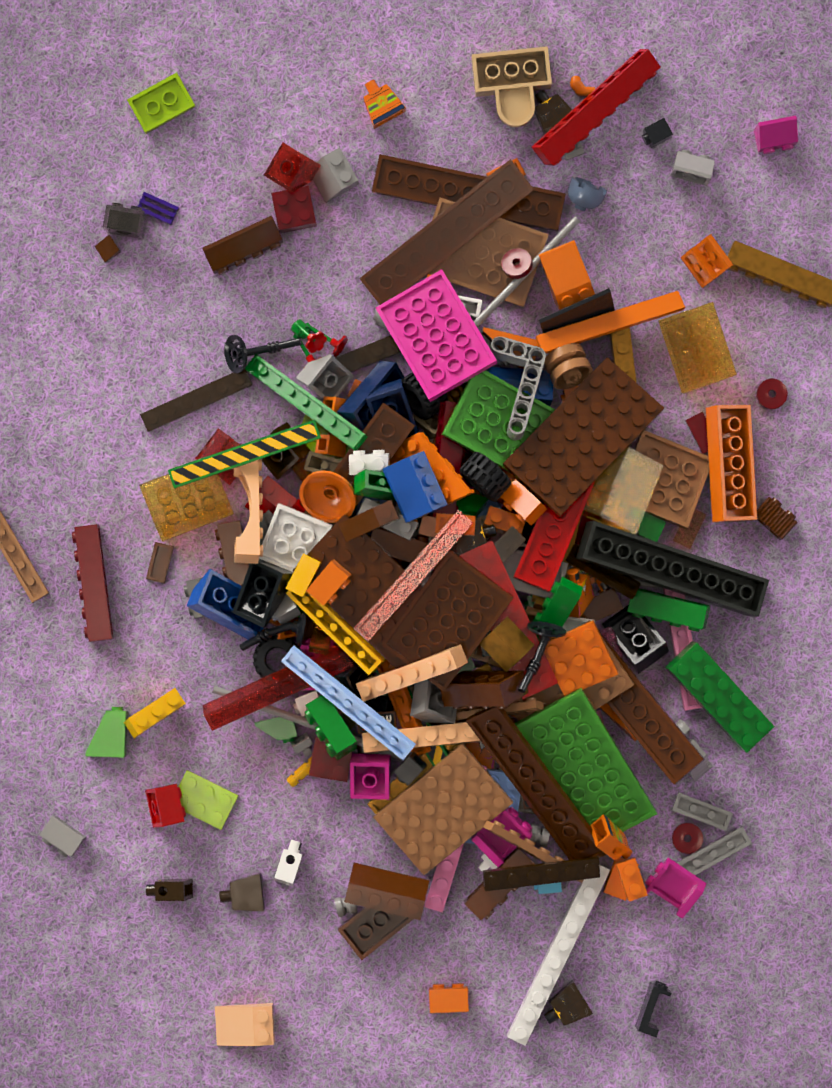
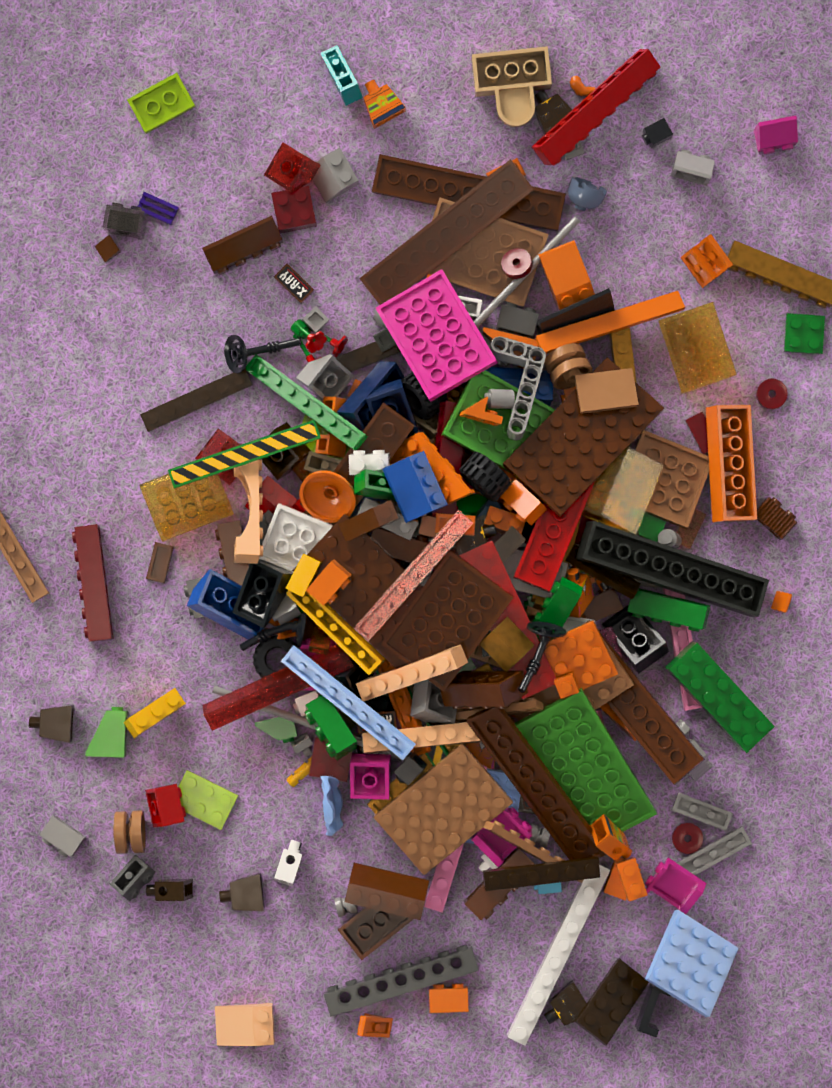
none -> dark brown torso [29,705,74,743]
none -> dark grey brick [110,855,155,901]
none -> medium nougat wheel [113,810,146,854]
none -> tile [274,264,314,304]
none -> light grey tile [302,306,329,334]
none -> teal slope [320,45,363,106]
none -> light blue piece [320,776,343,836]
none -> dark grey brick [324,945,479,1017]
none -> orange slope [357,1013,393,1038]
none -> pearl dark grey tile [373,328,397,352]
none -> orange slope [459,397,503,426]
none -> light grey brick [484,389,515,409]
none -> dark grey brick [496,302,539,338]
none -> orange plate [554,673,579,699]
none -> medium nougat tile [574,368,639,414]
none -> dark brown plate [574,958,649,1045]
none -> light blue plate [645,910,738,1017]
none -> light grey brick [658,529,682,549]
none -> orange slope [771,591,792,613]
none -> green plate [784,313,825,354]

